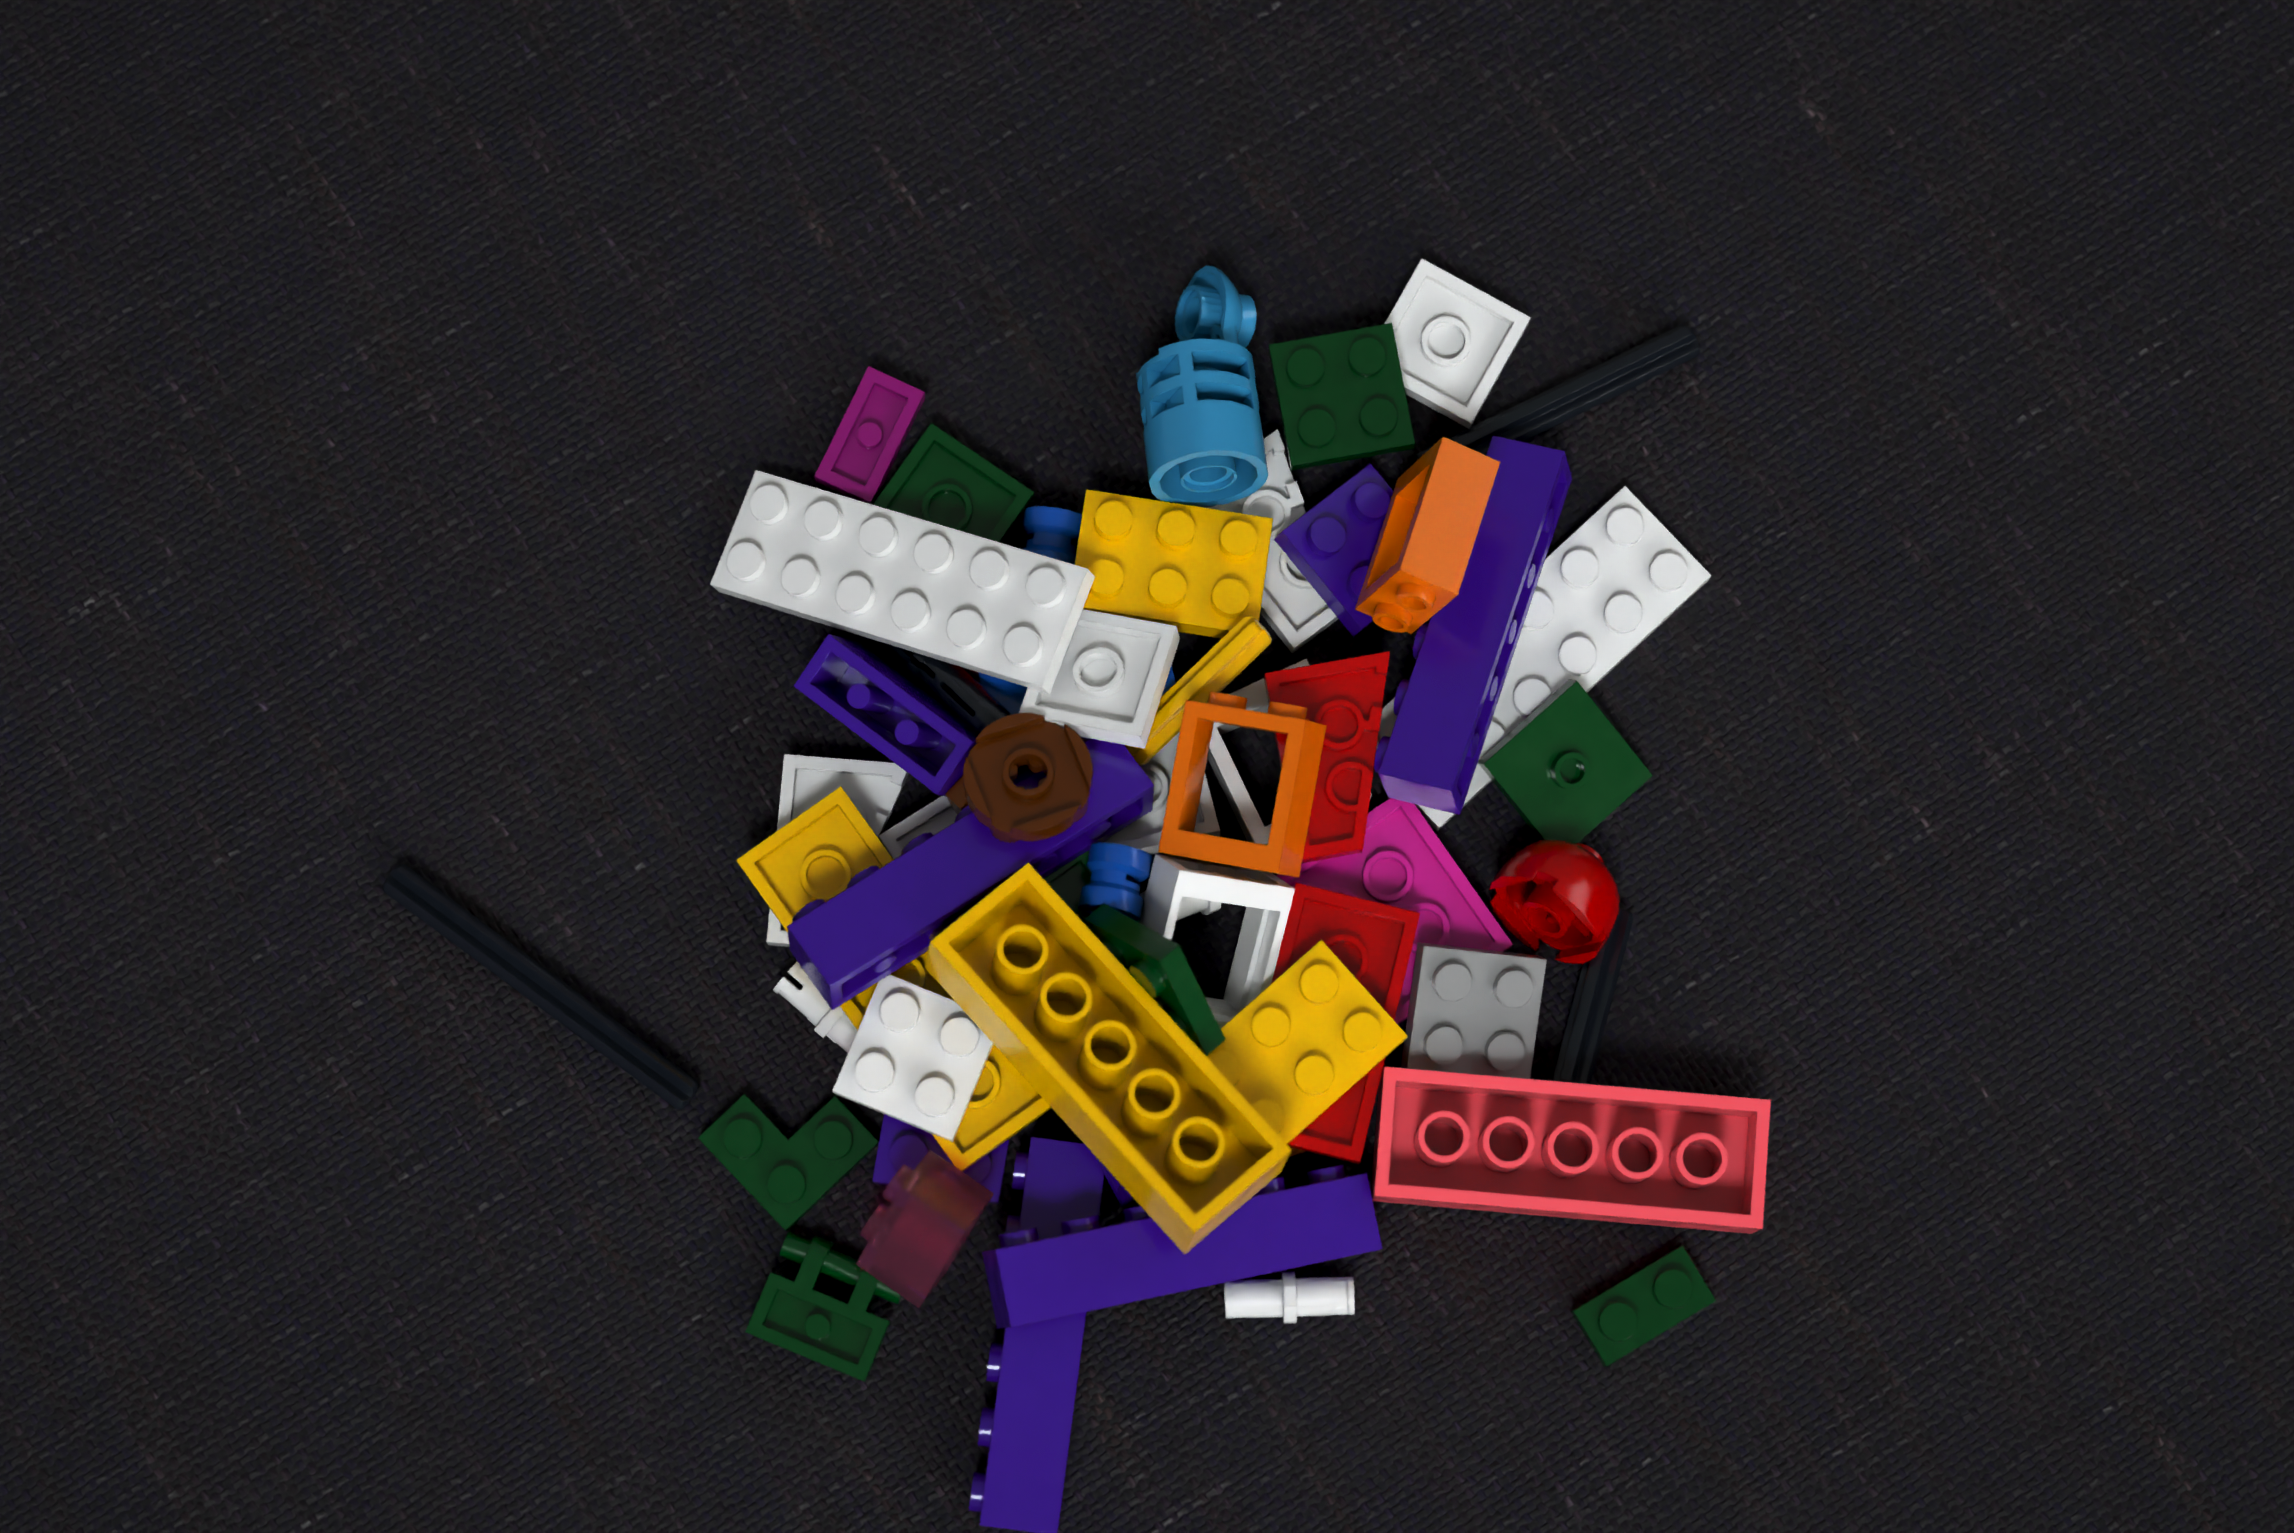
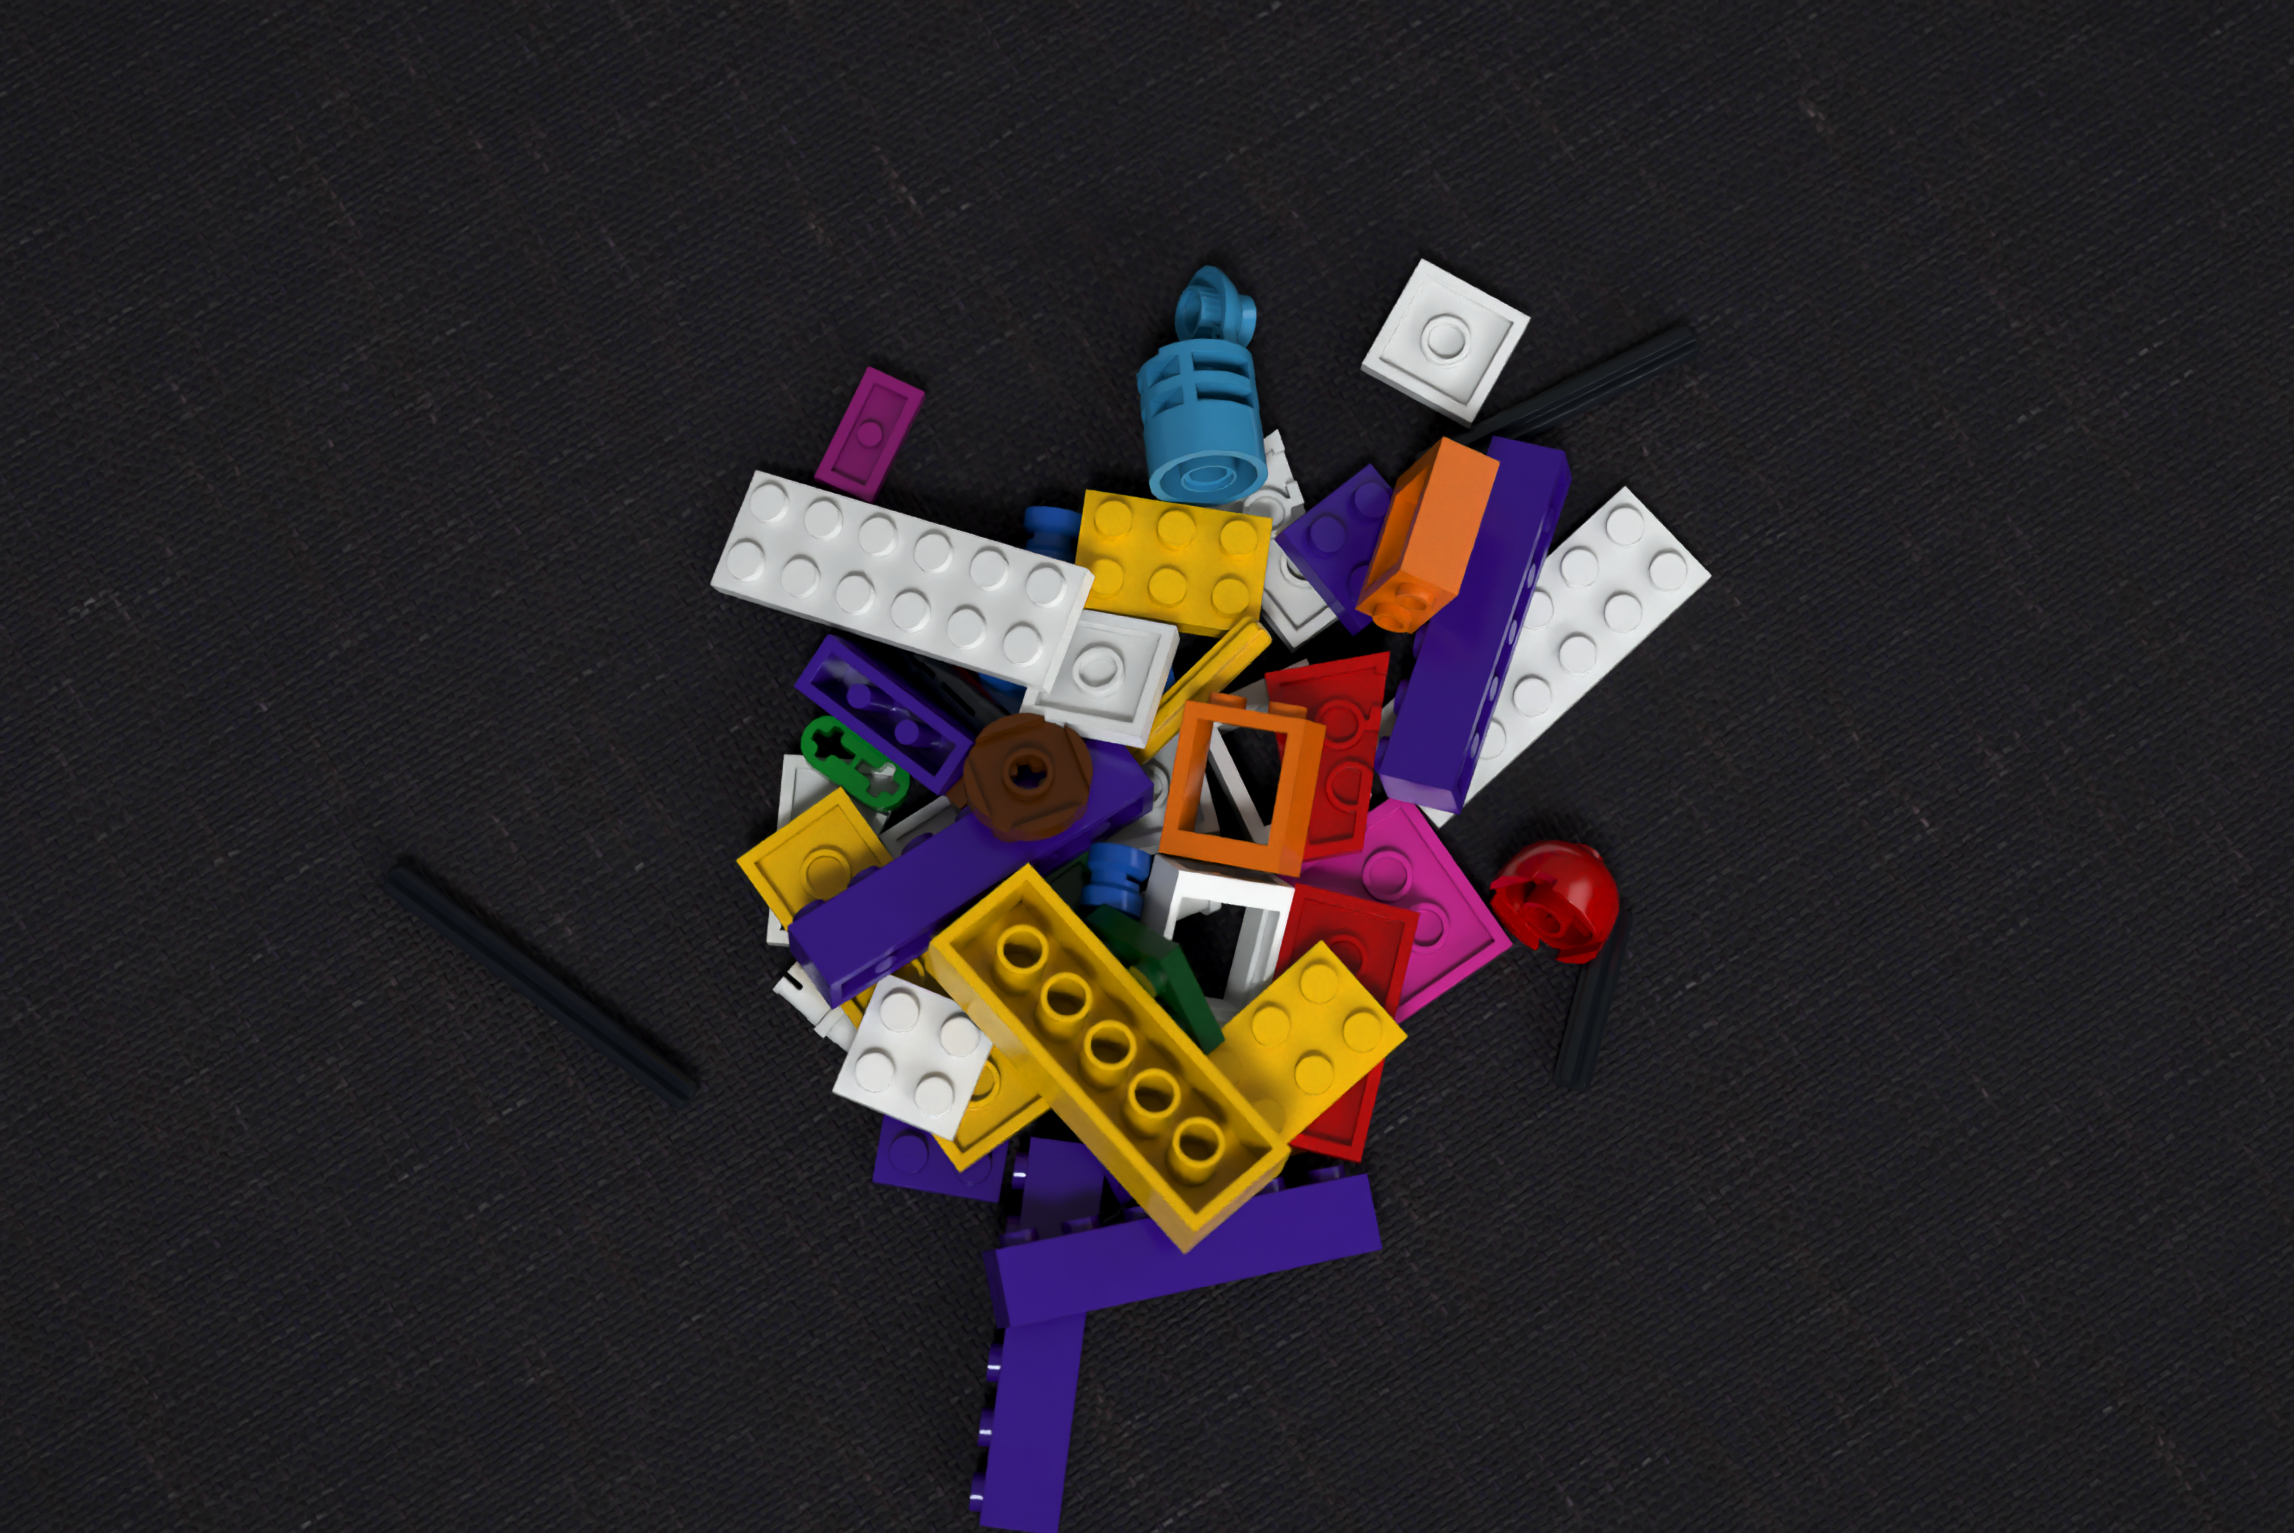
dark green plate [698,1094,879,1232] -> none
dark green plate [745,1231,908,1382] -> none
clear pink brick [856,1150,994,1308] -> none
dark green plate [873,423,1034,543] -> none
white pin [1224,1272,1355,1324] -> none
dark green plate [1268,323,1415,471] -> none
coral brick [1371,1067,1771,1234] -> none
light grey plate [1400,942,1547,1079] -> none
dark green plate [1478,679,1653,844] -> none
dark green plate [1571,1245,1716,1367] -> none
none -> green beam [801,716,911,812]

